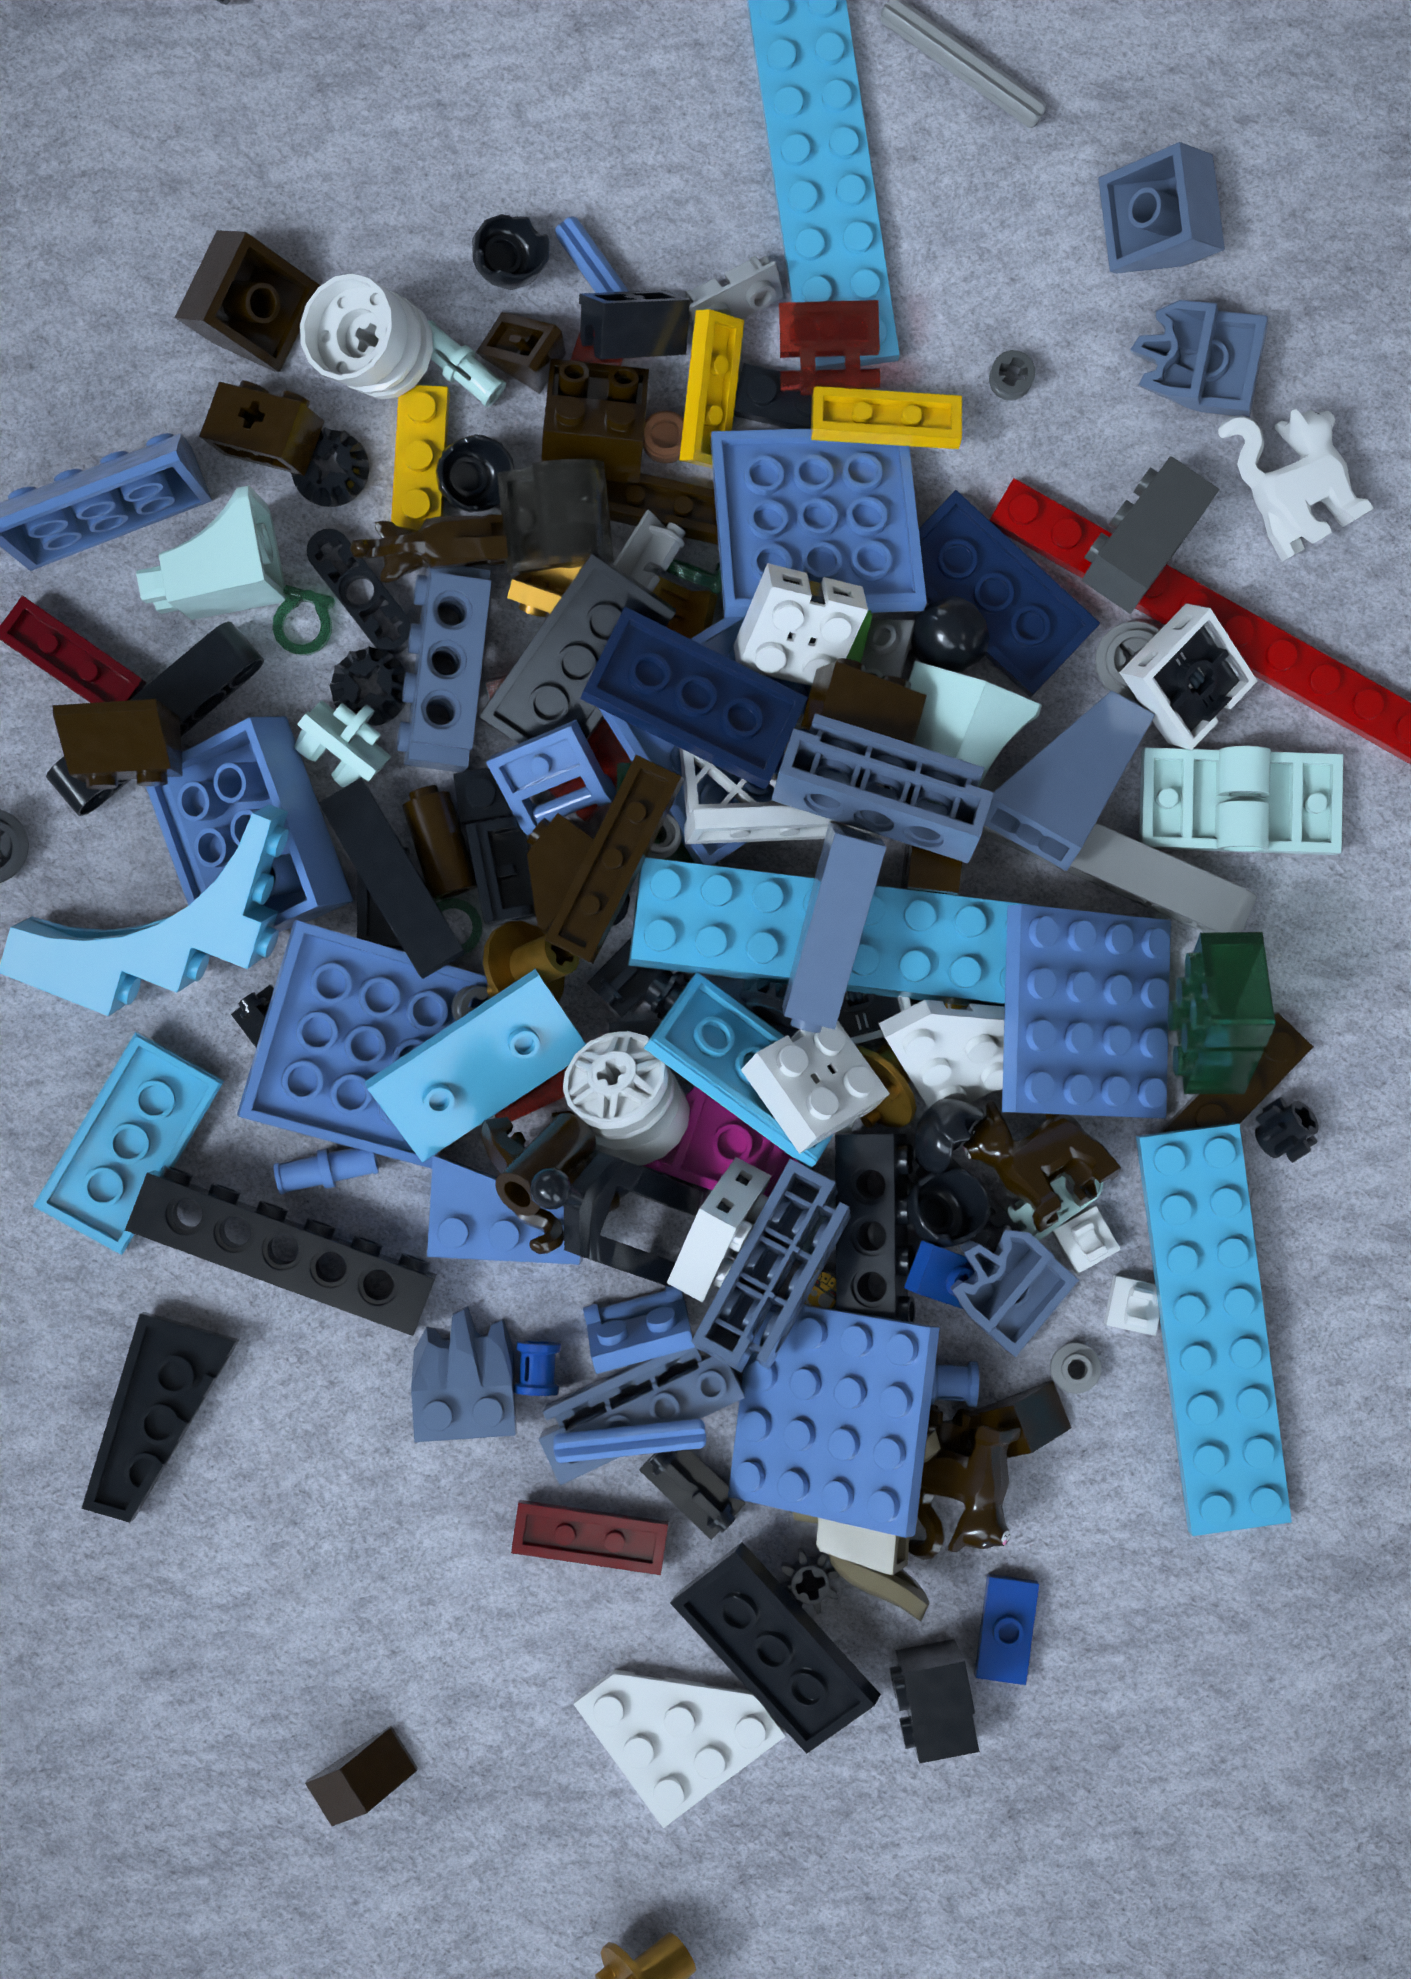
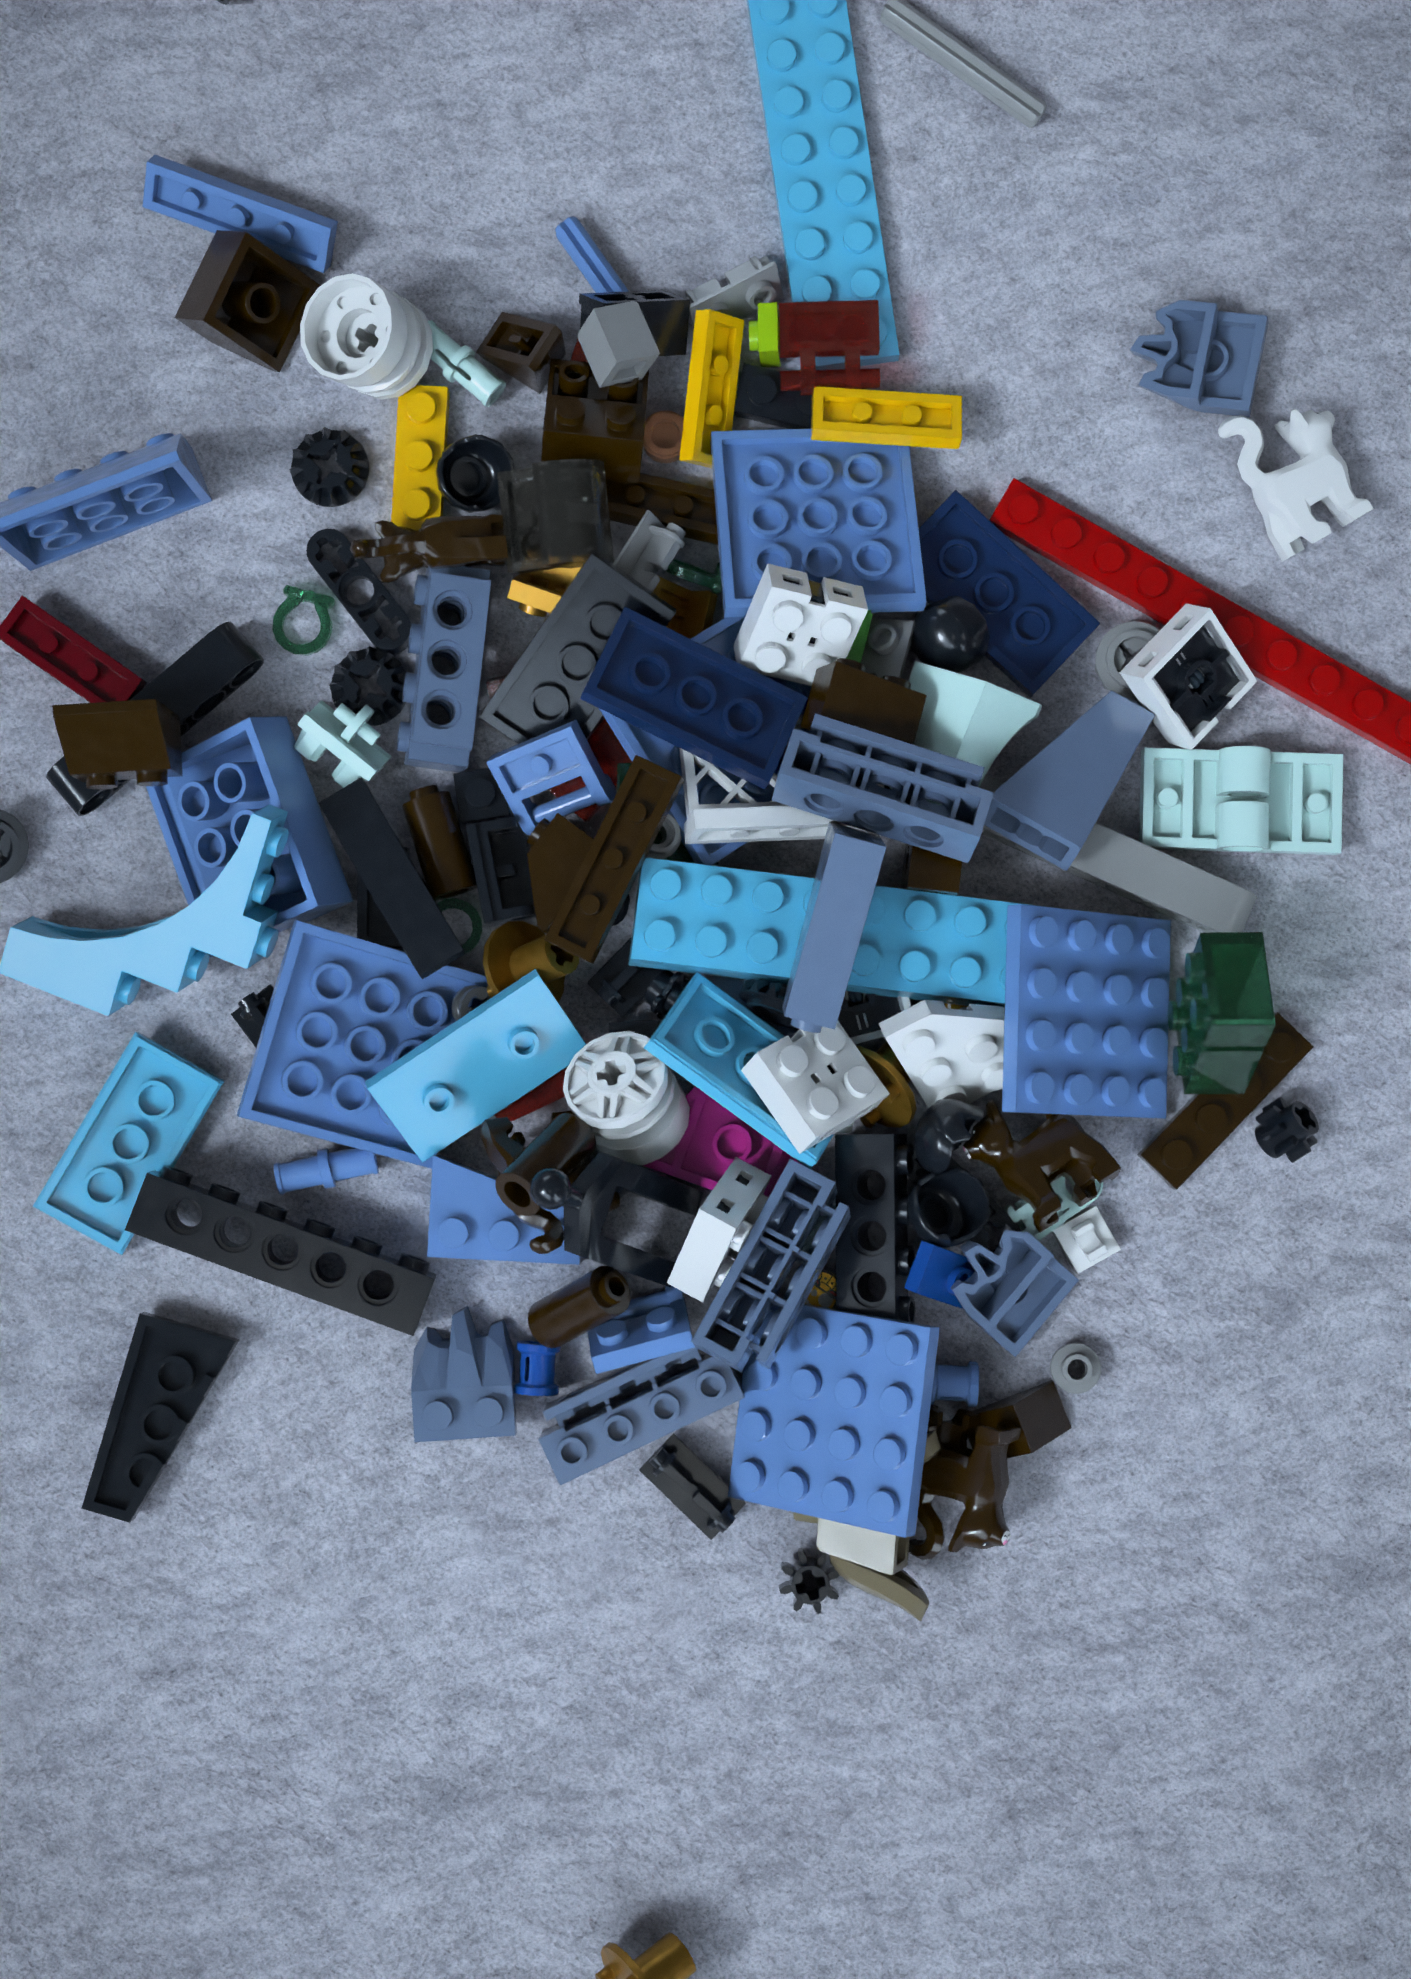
light aqua hips [136,485,288,620] -> none
dark brown brick [199,380,325,476] -> none
dark brown slope [305,1726,418,1826] -> none
black hair [472,214,550,290] -> none
dark red plate [511,1500,669,1575] -> none
medium blue axle [553,1419,706,1463] -> none
white plate [574,1669,785,1828] -> none
black plate [670,1542,881,1754] -> none
black brick [889,1639,980,1764] -> none
blue plate [974,1574,1039,1685] -> none
dark grey bush [989,350,1035,401] -> none
dark grey brick [1081,456,1220,614] -> none
sand blue slope [1098,142,1225,274] -> none
white tile [1104,1275,1160,1336] -> none
medium azure plate [1136,1122,1292,1536] -> none
none -> medium blue plate [142,155,338,273]
none -> dark brown brick [528,1266,631,1348]
none -> light grey panel [578,301,660,388]
none -> lime plate [749,302,781,367]

